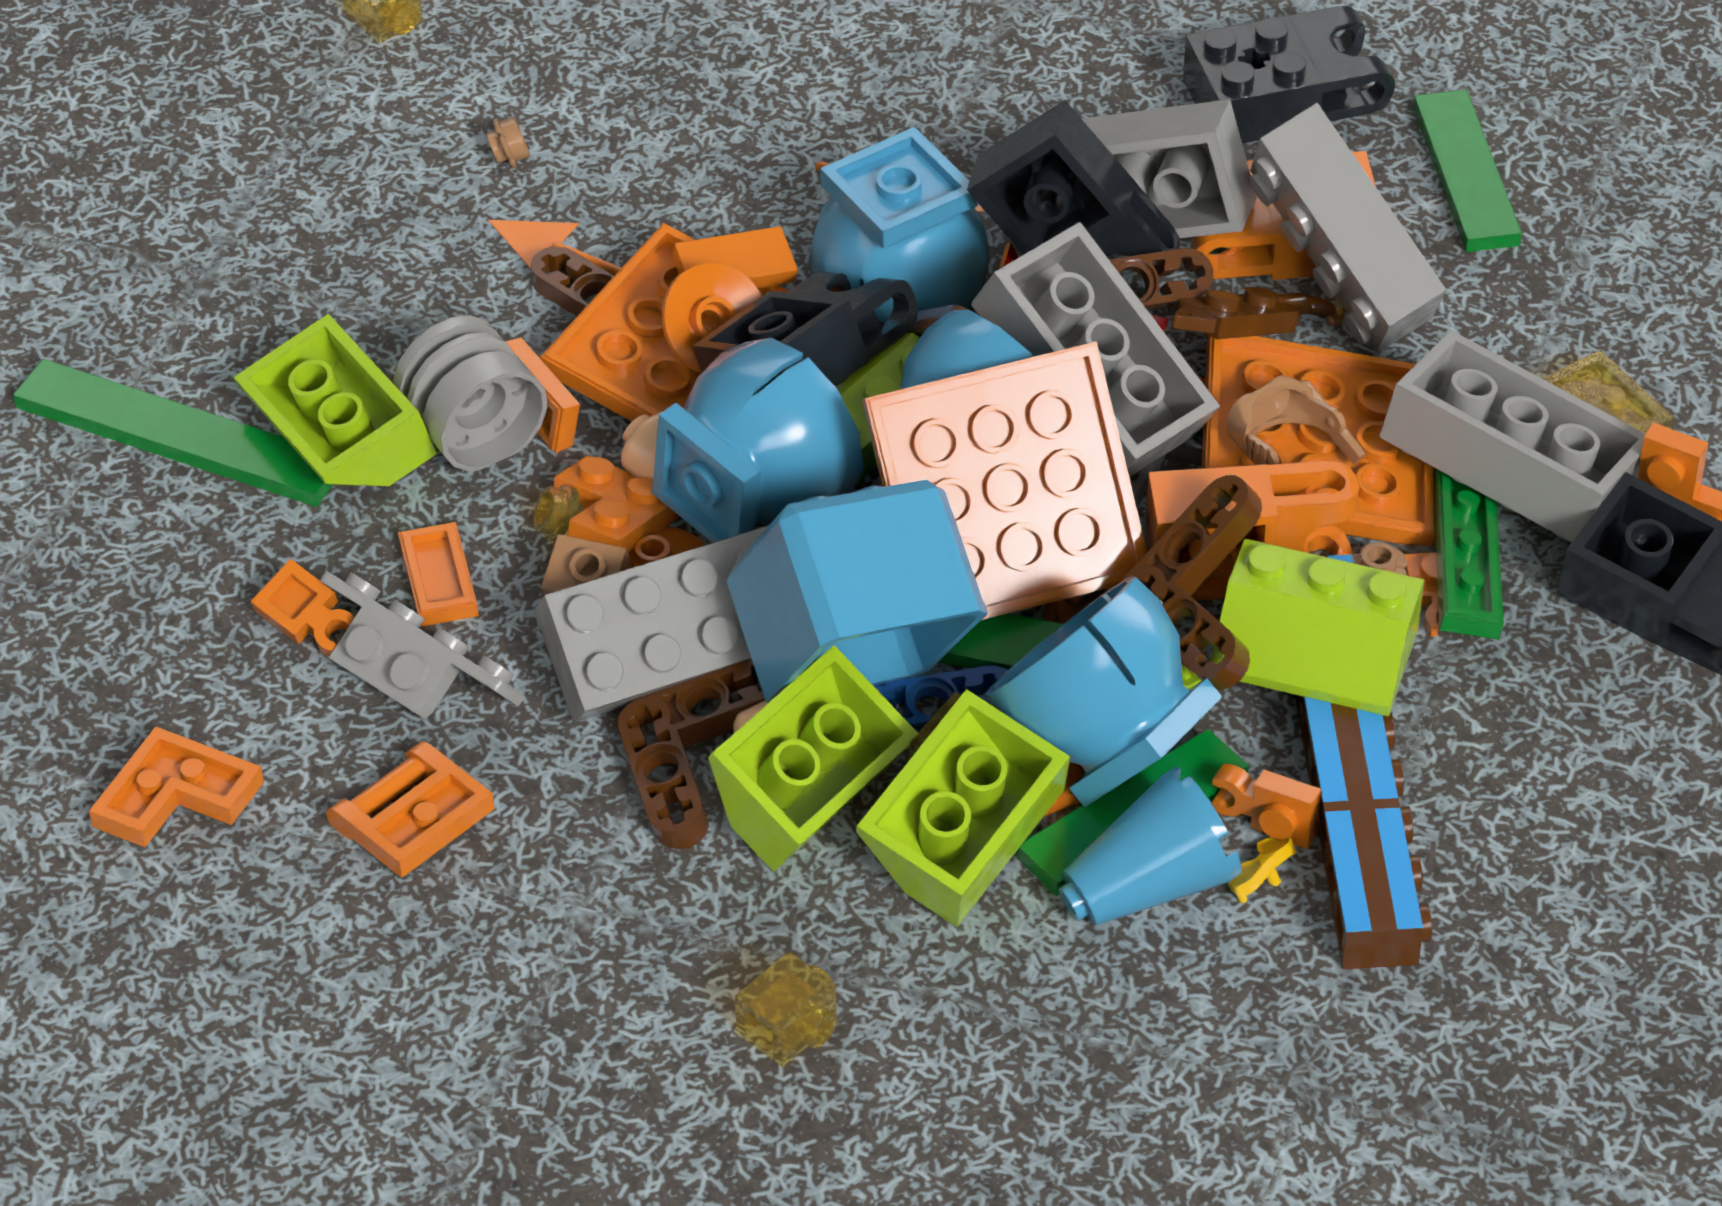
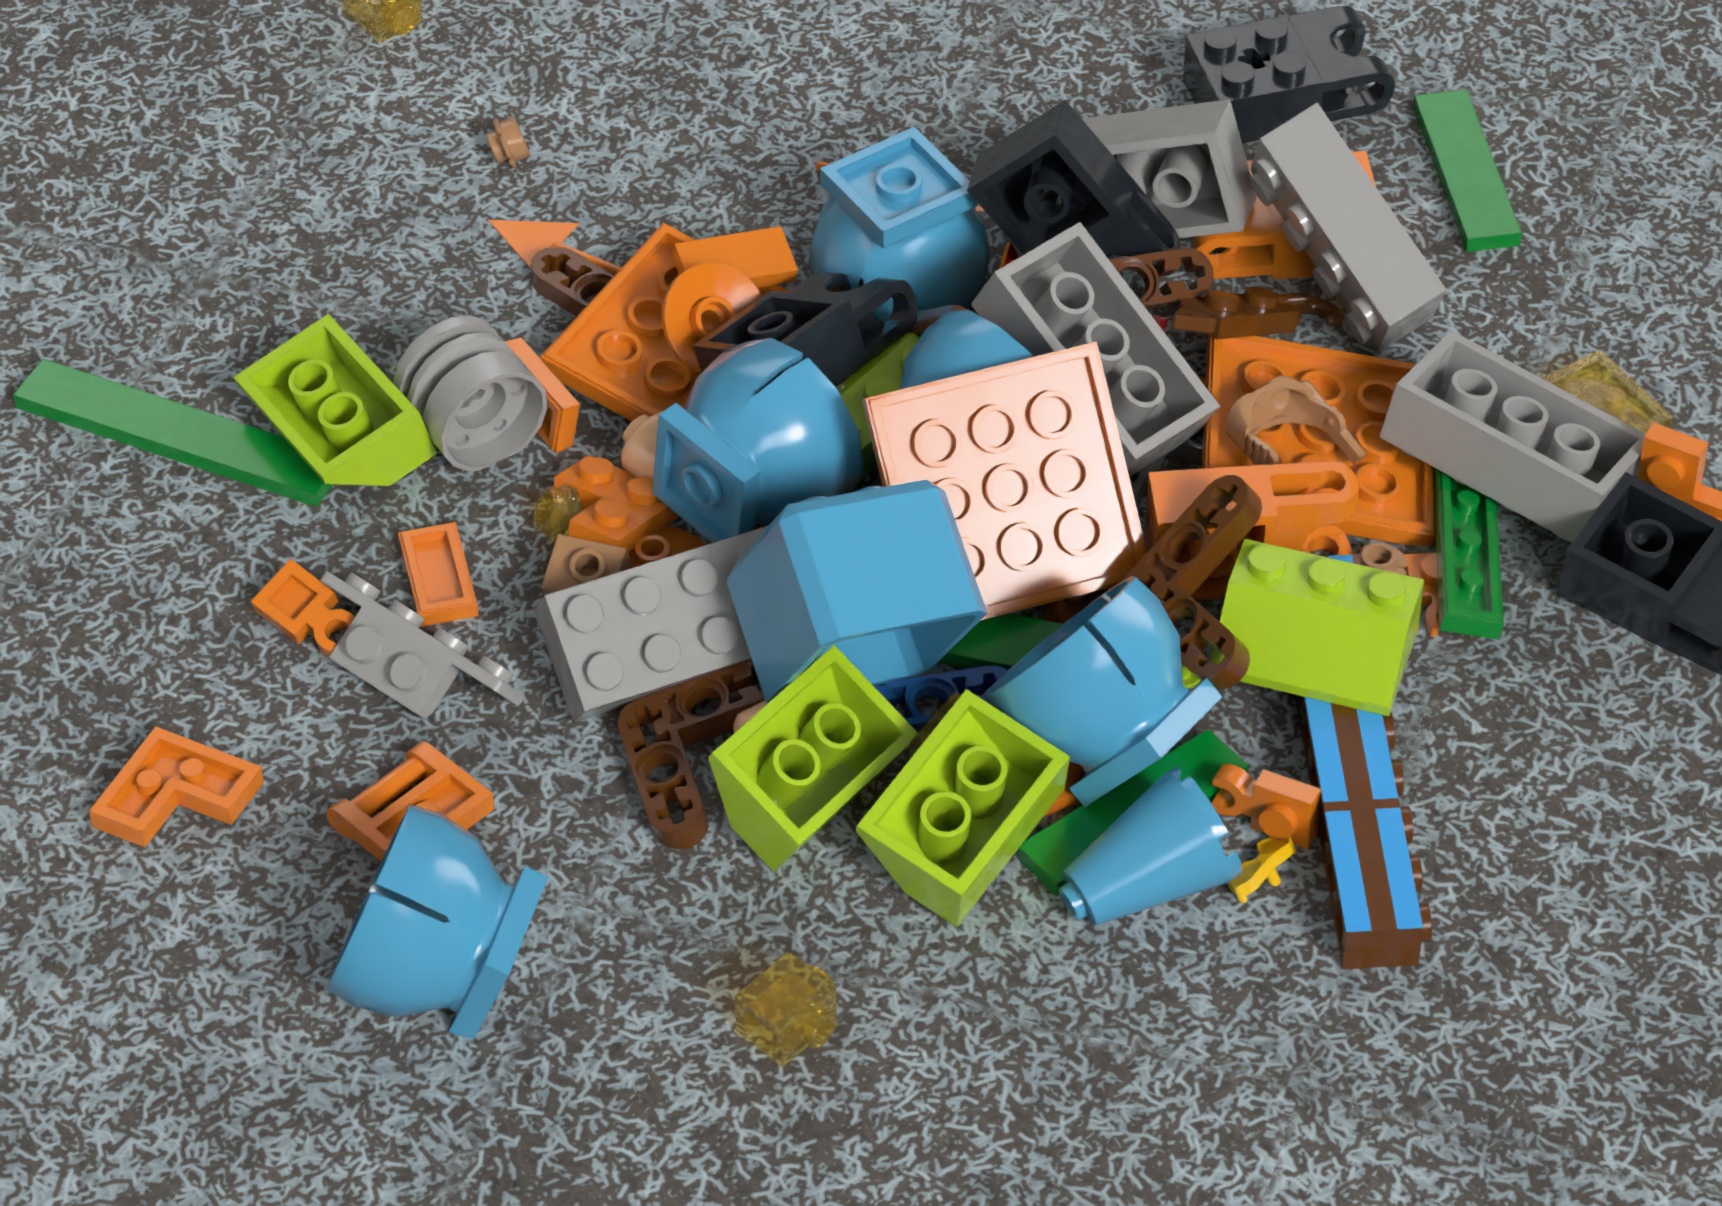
none -> dark azure plate [326,804,548,1039]

